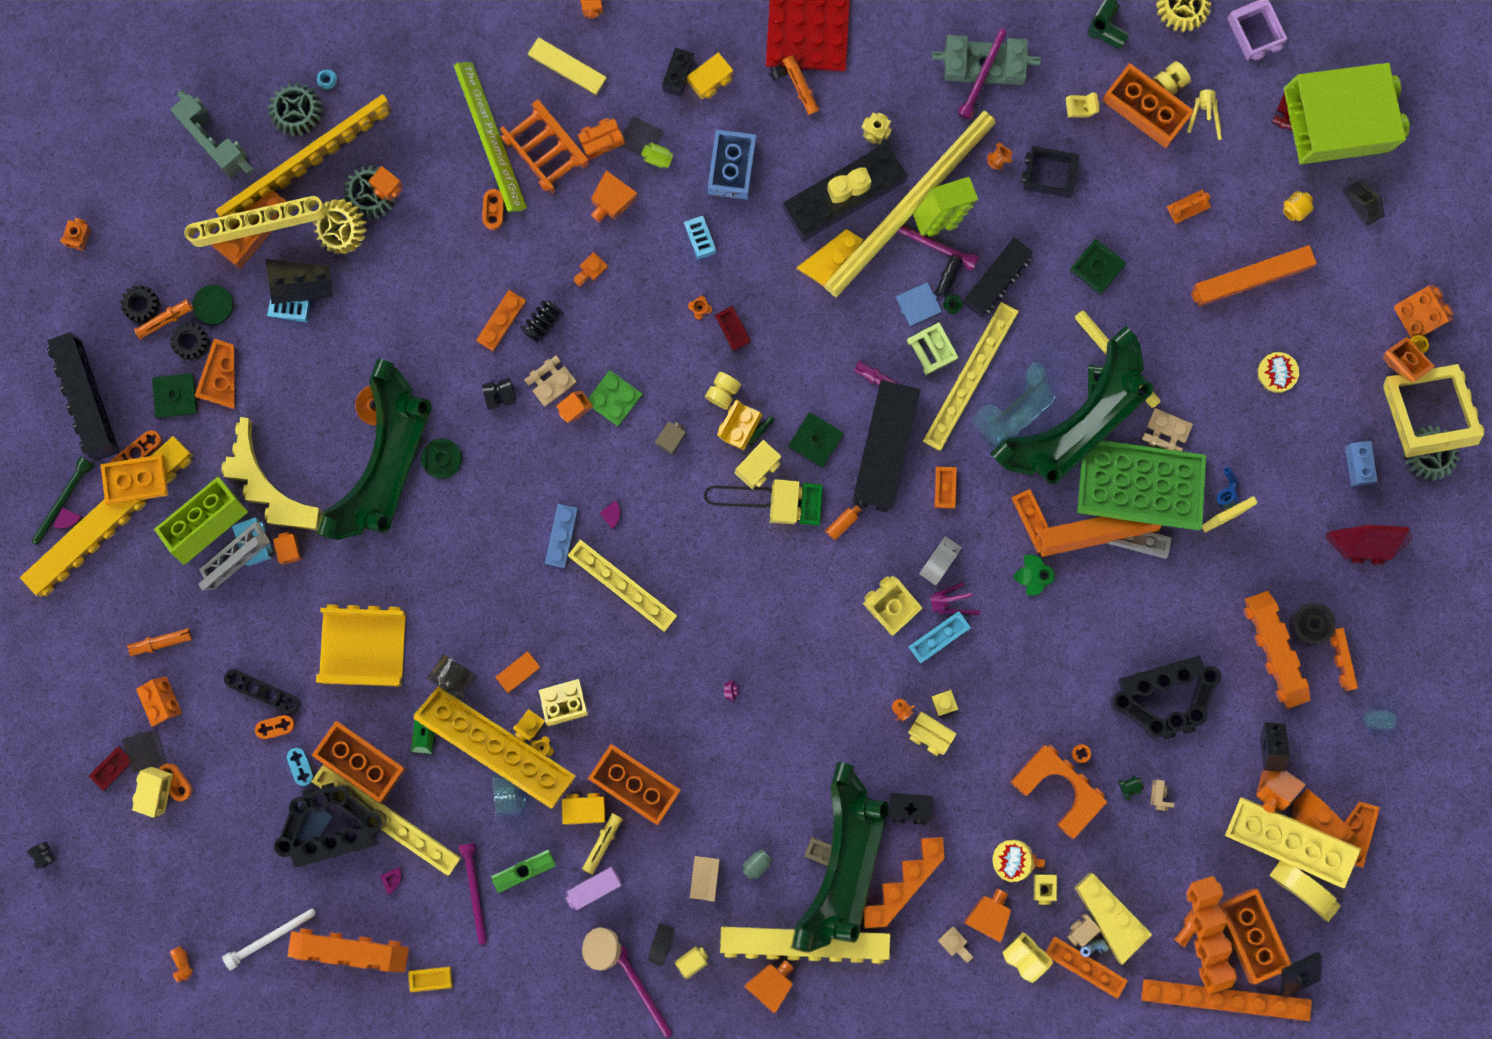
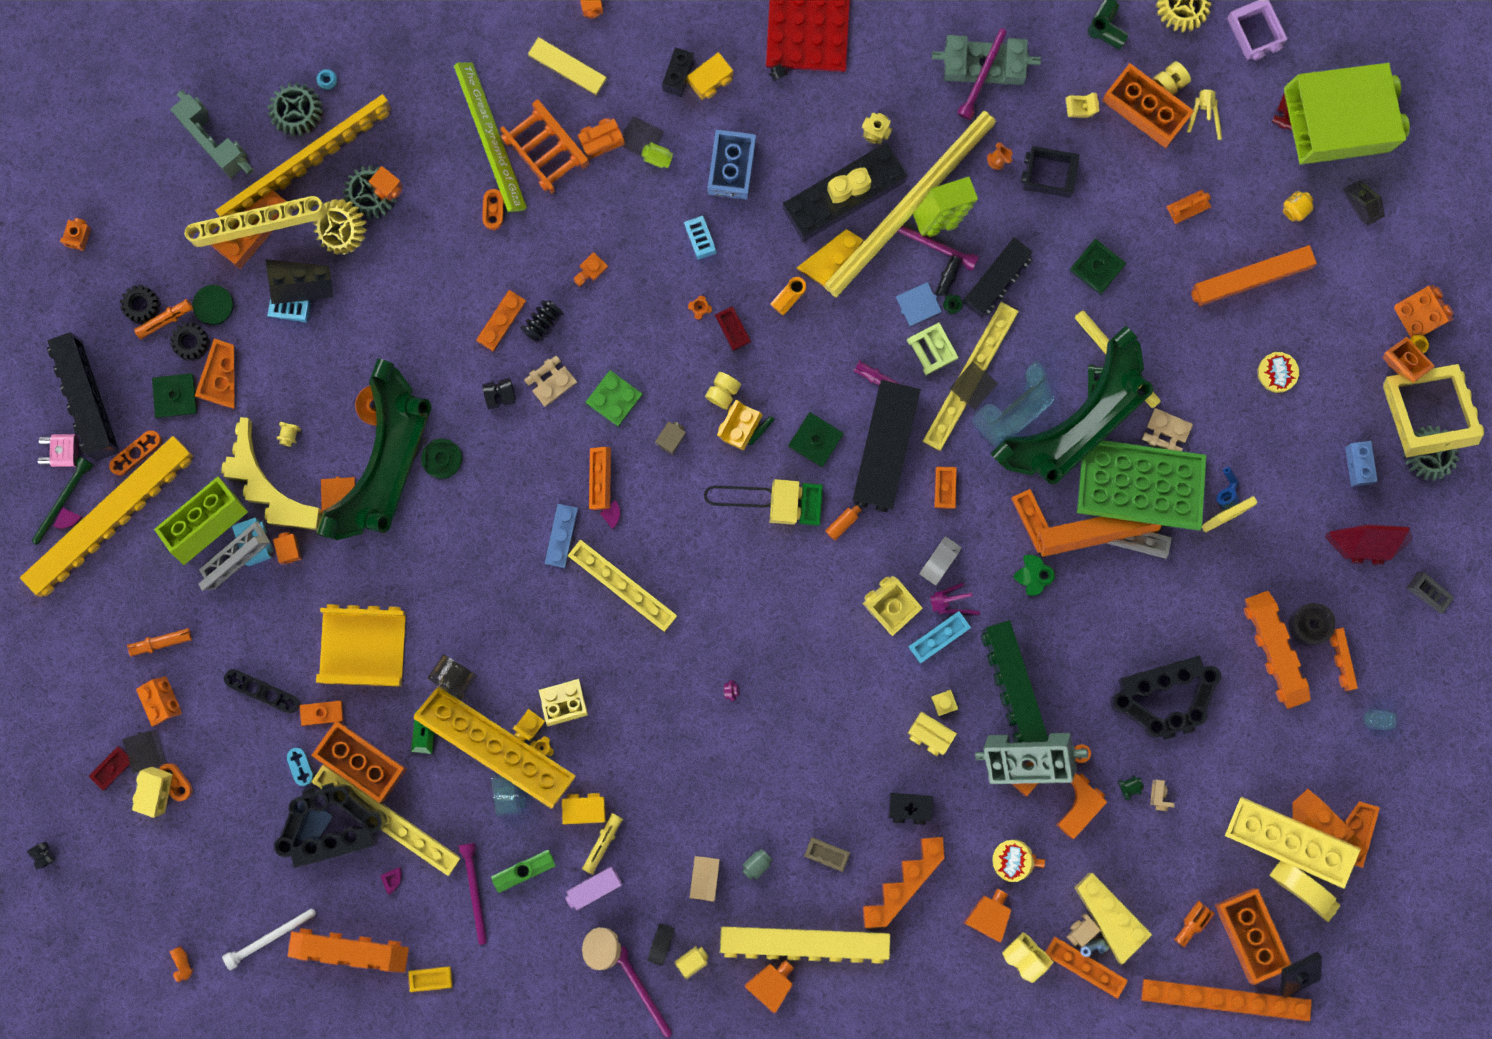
light orange tile [100,454,169,505] -> none
orange beam [255,715,295,739] -> none
orange tile [495,651,541,693] -> none
orange brick [556,390,593,423] -> none
orange brick [588,744,681,825] -> none
orange torso [591,170,638,223] -> none
light yellow brick [735,440,781,490] -> none
orange pin [782,55,820,115] -> none
dark green panel [791,762,889,953] -> none
orange hinge [892,699,915,722] -> none
tan plate [938,926,973,963] -> none
light yellow brick [1033,874,1057,905] -> none
orange brick [1186,876,1237,995] -> none
orange torso [1256,770,1306,813] -> none
black brick [1260,722,1290,772] -> none
none -> bright pink piece [38,434,79,467]
none -> light yellow brick [276,422,301,447]
none -> orange plate [300,701,344,726]
none -> orange piece [321,476,355,514]
none -> orange plate [589,447,611,510]
none -> light orange piece [770,277,806,316]
none -> clear smoke piece [949,361,998,410]
none -> sand green brick [975,733,1088,784]
none -> dark green brick [980,620,1048,743]
none -> dark grey slope [1406,572,1454,614]

